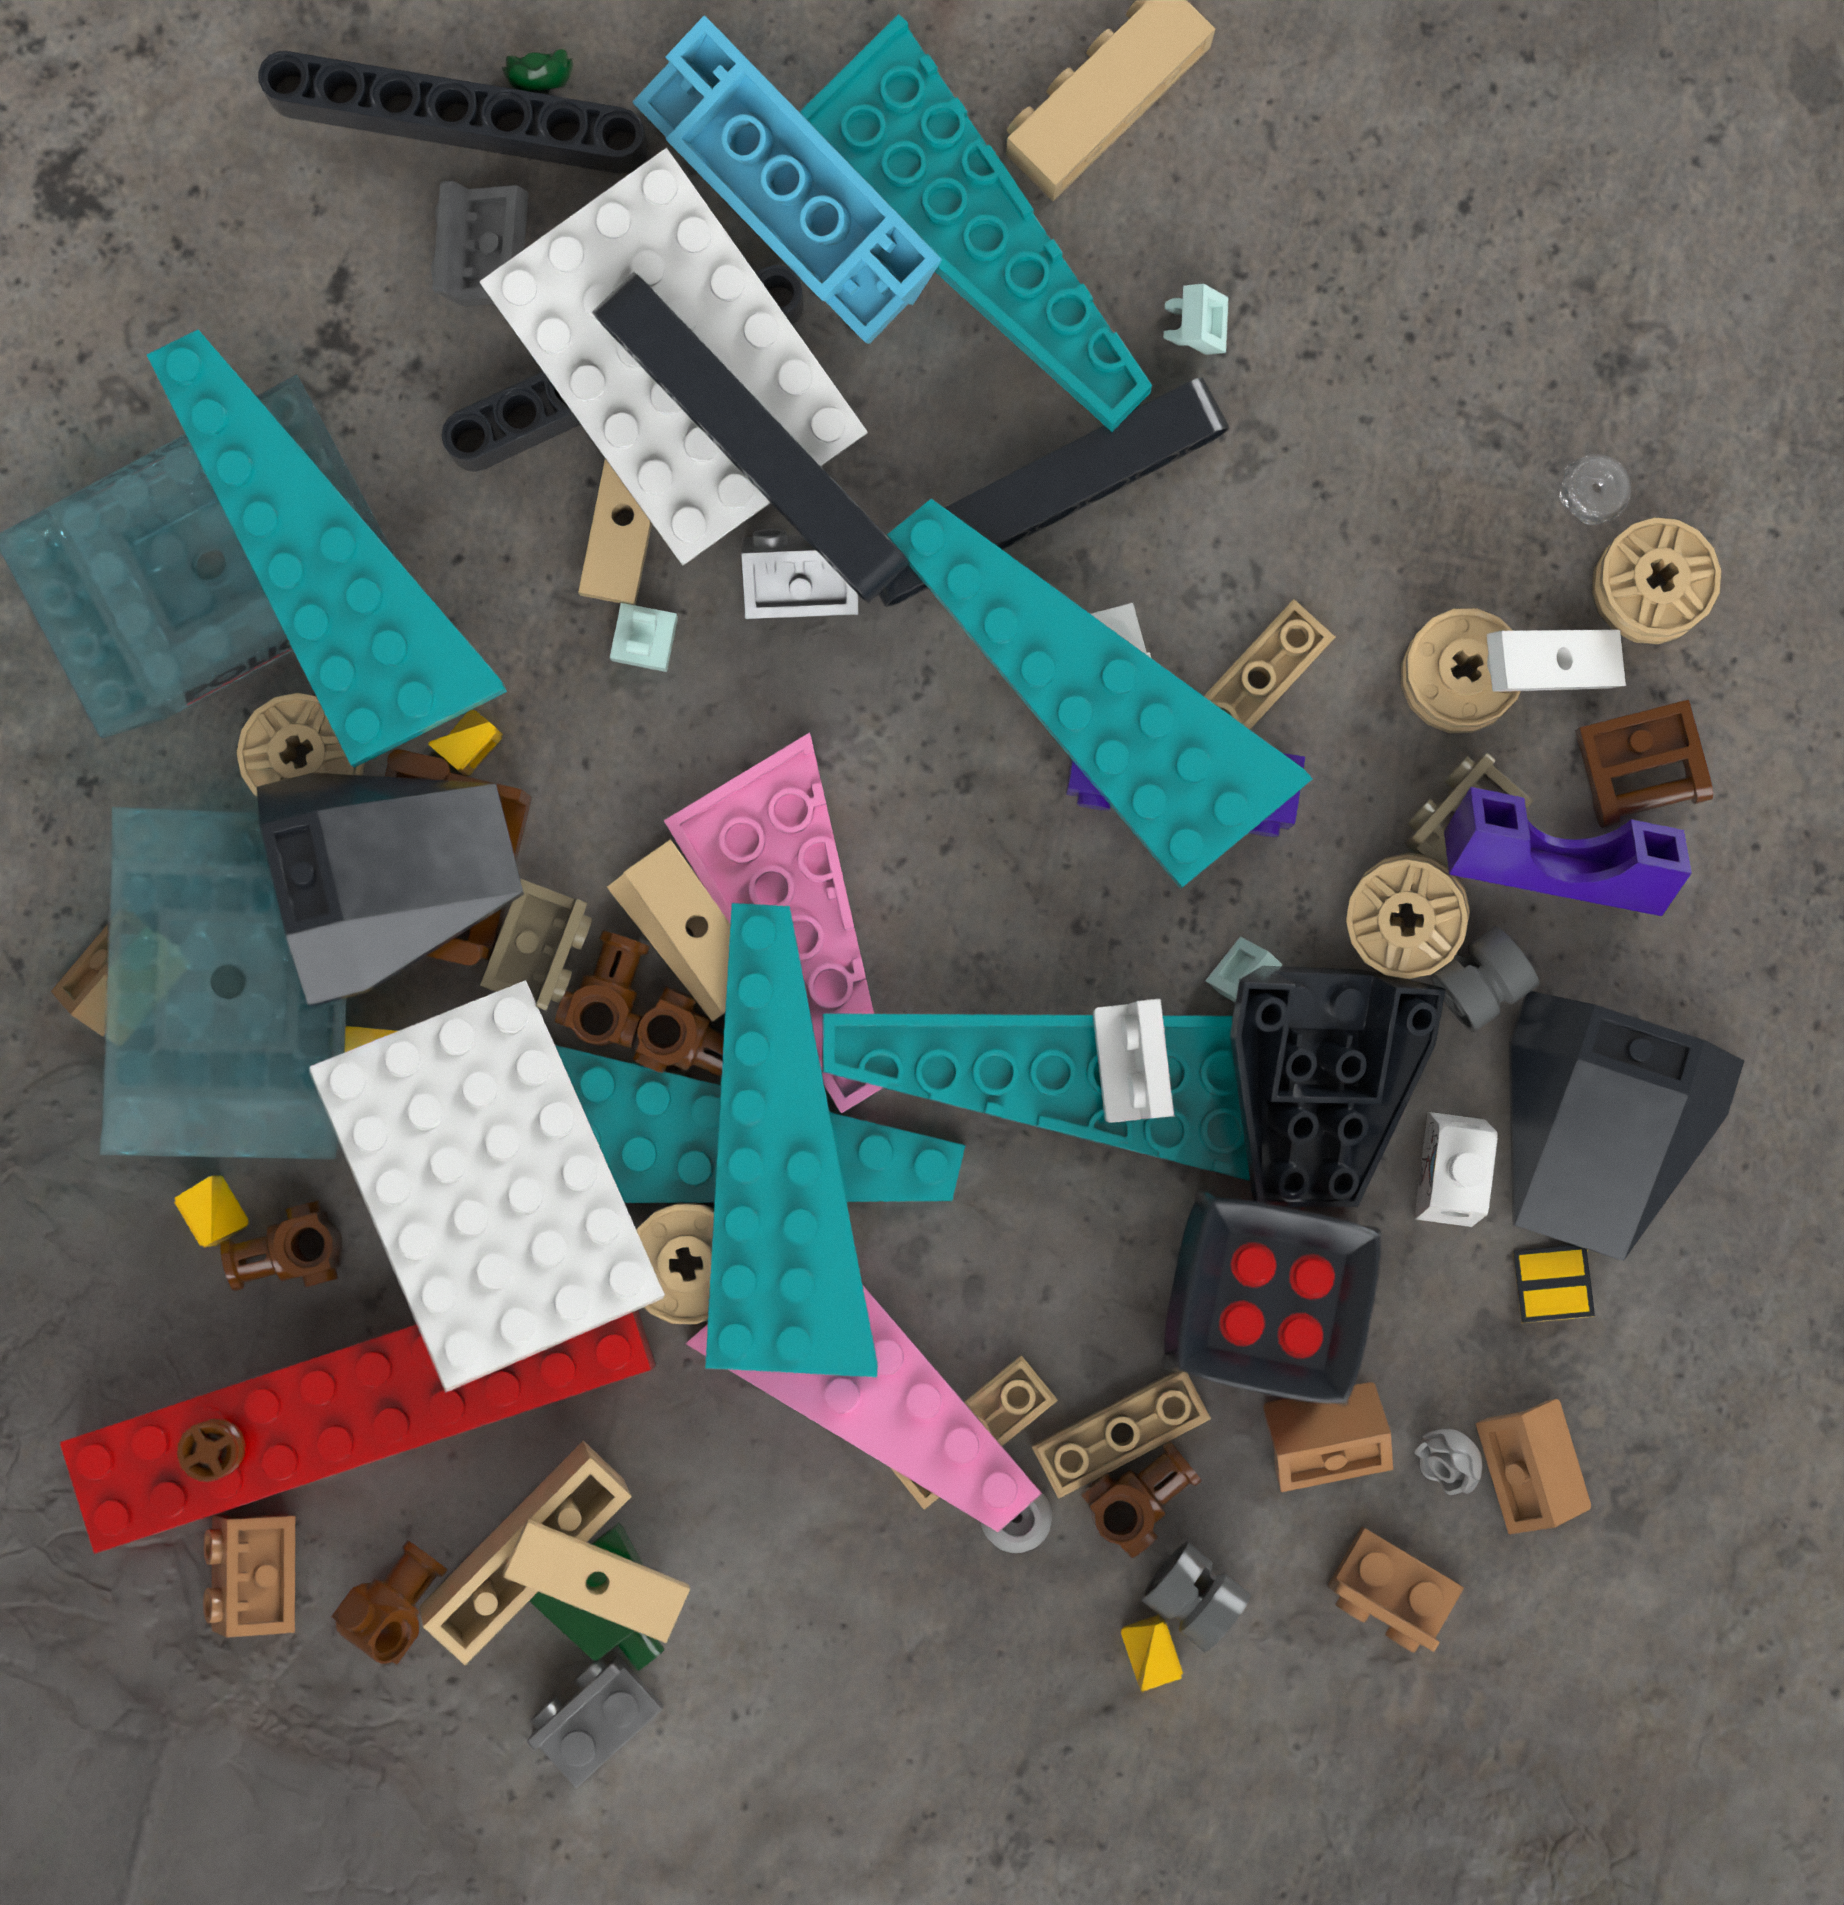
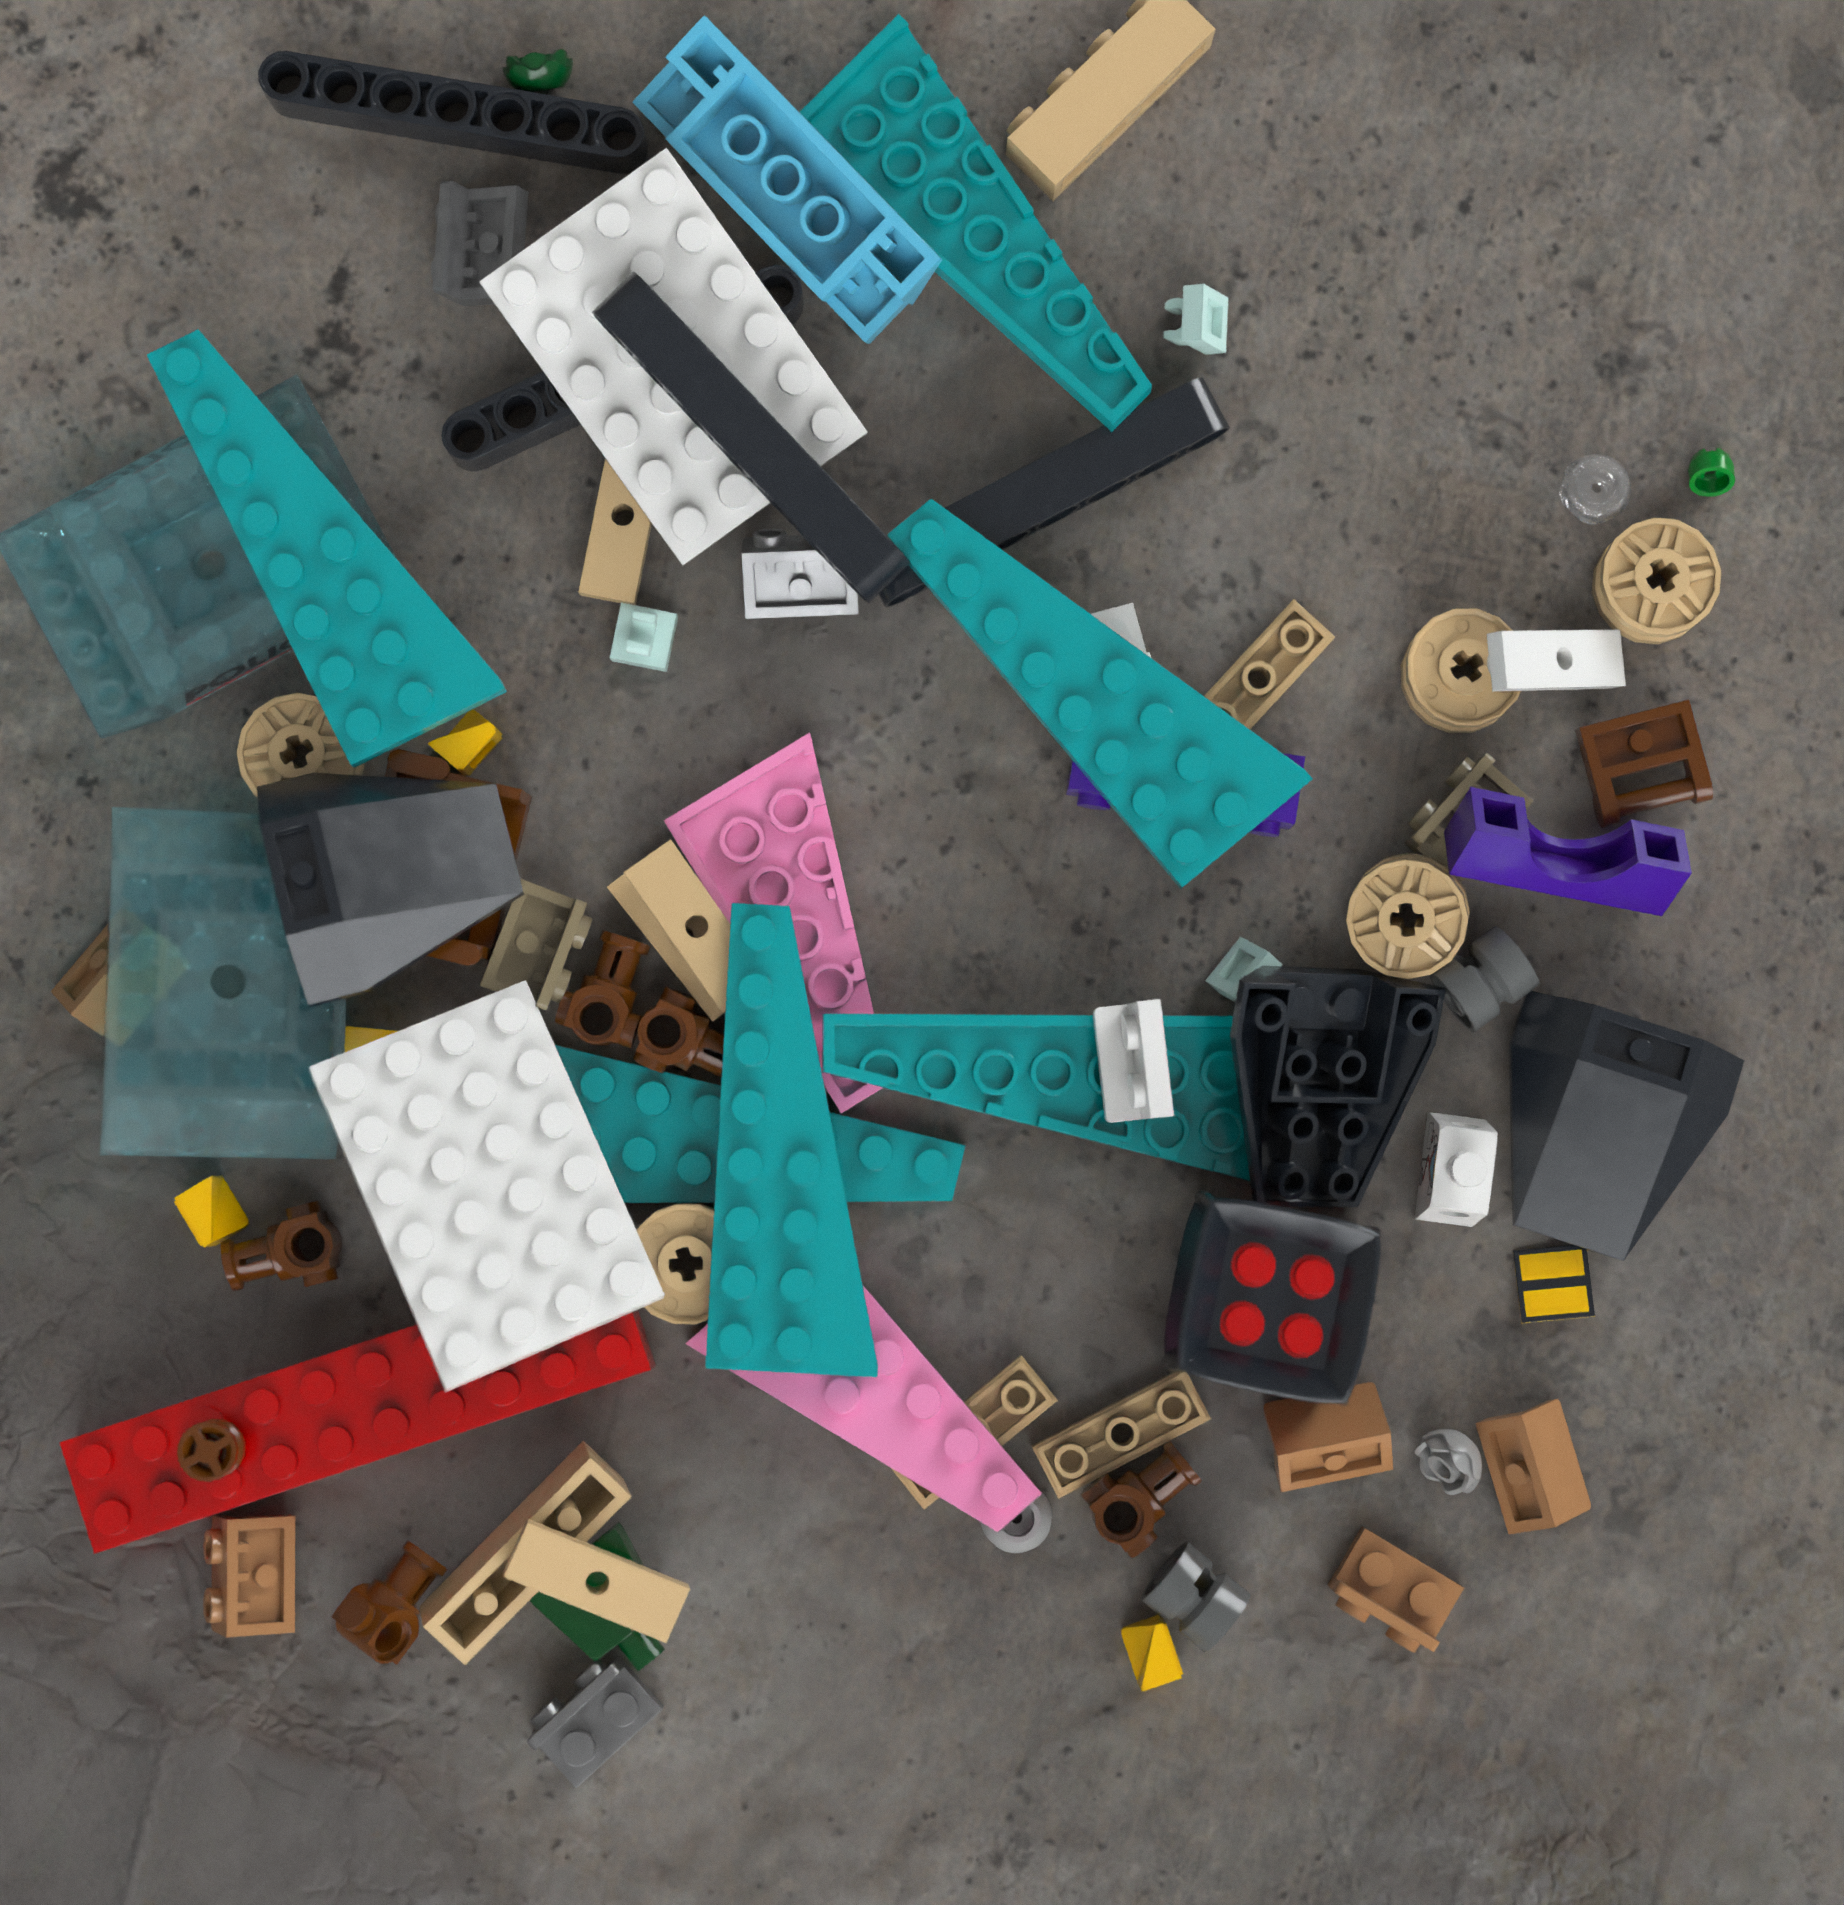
none -> green hinge [1688,448,1735,497]

